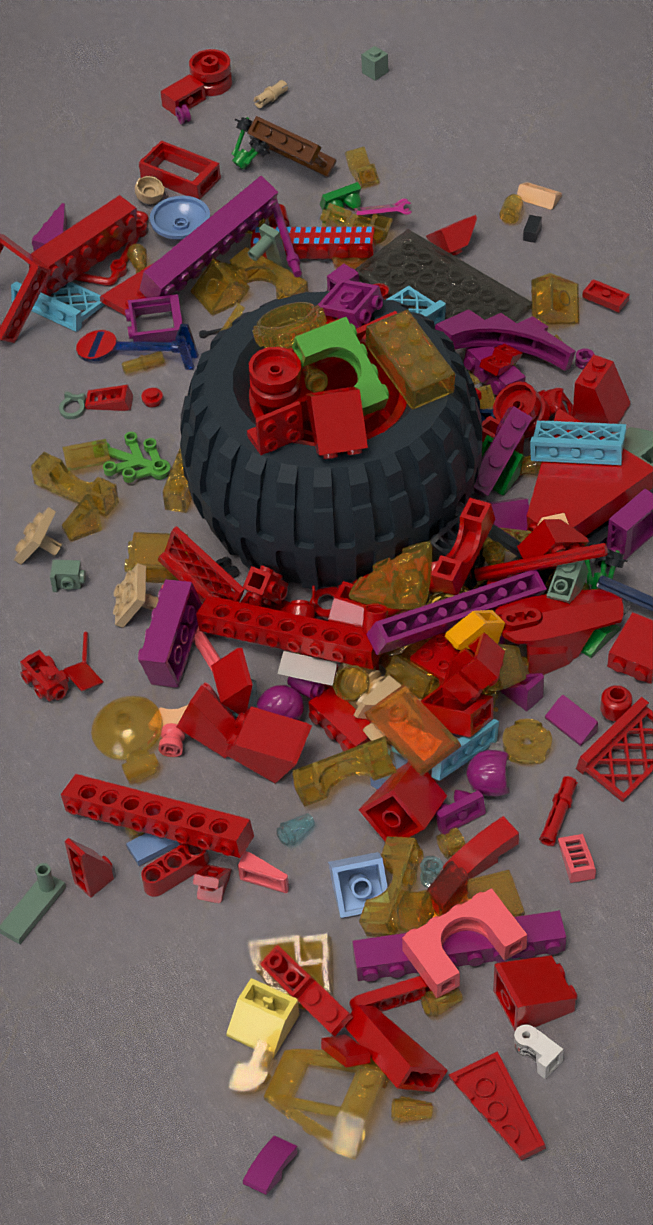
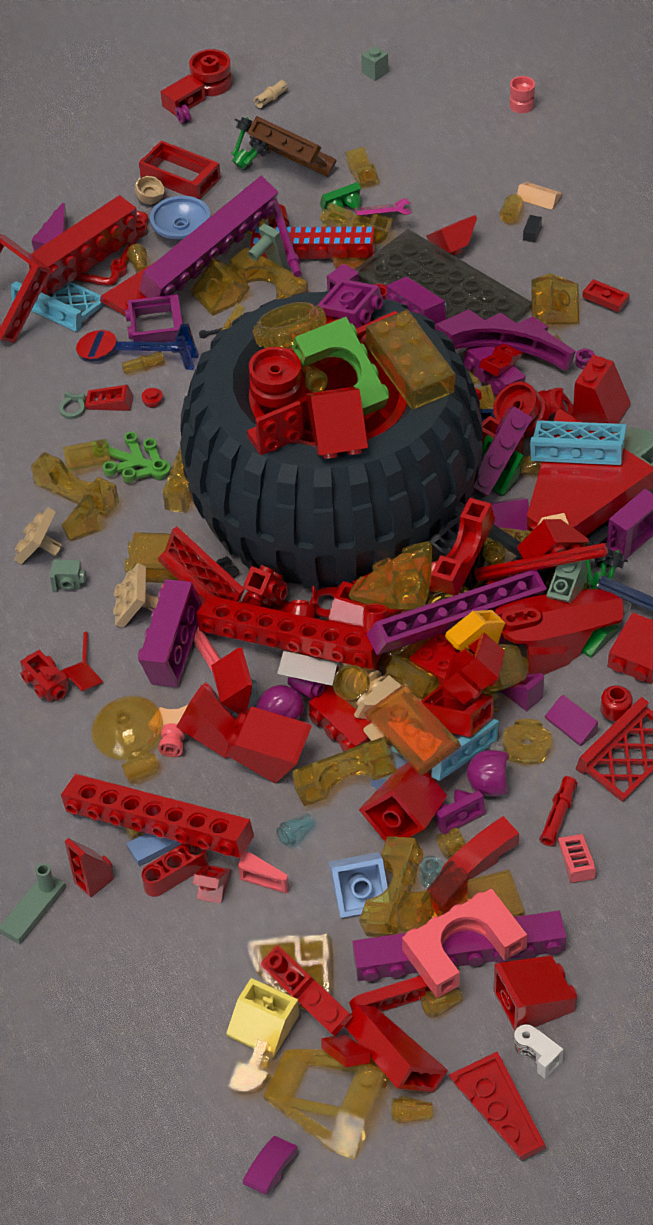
none -> magenta brick [386,276,446,325]
none -> coral wheel [510,76,535,113]

